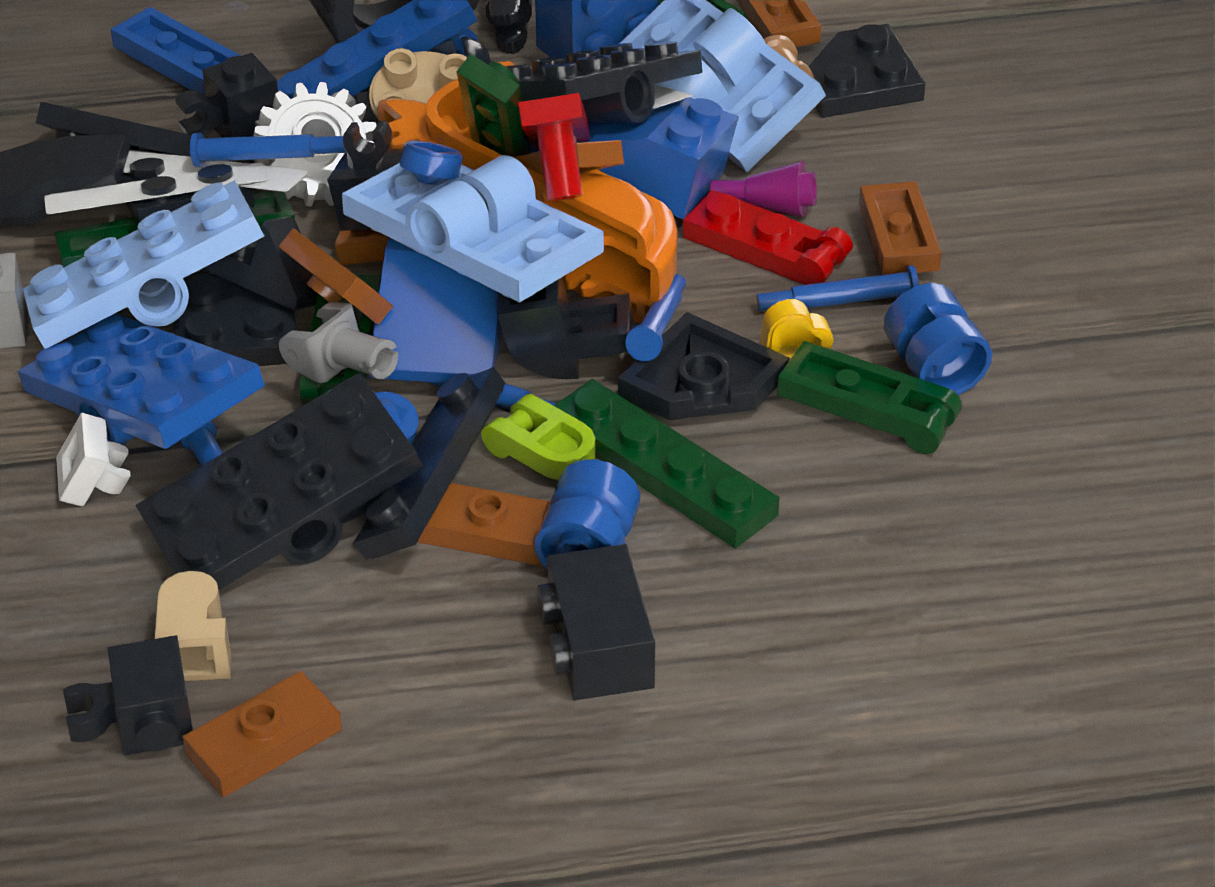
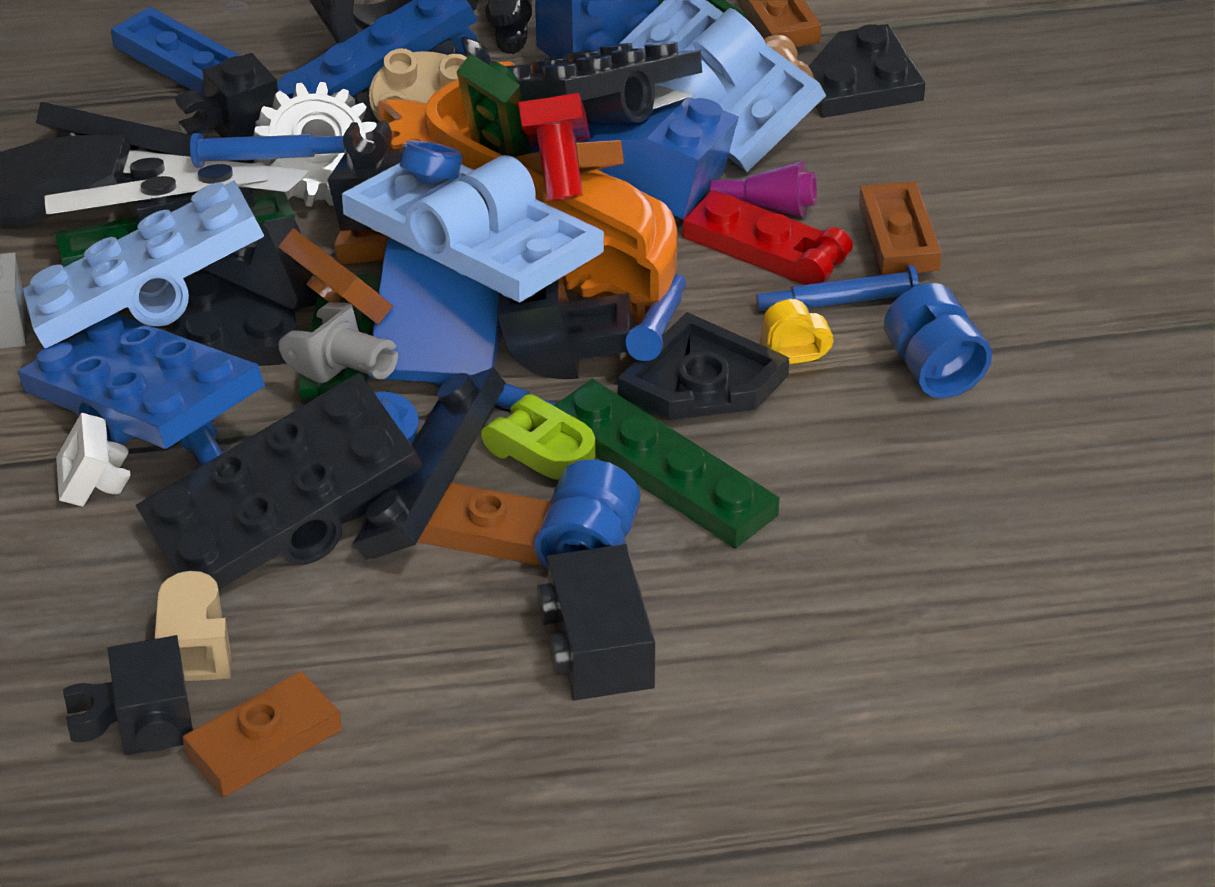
dark green plate [777,341,962,454] -> none

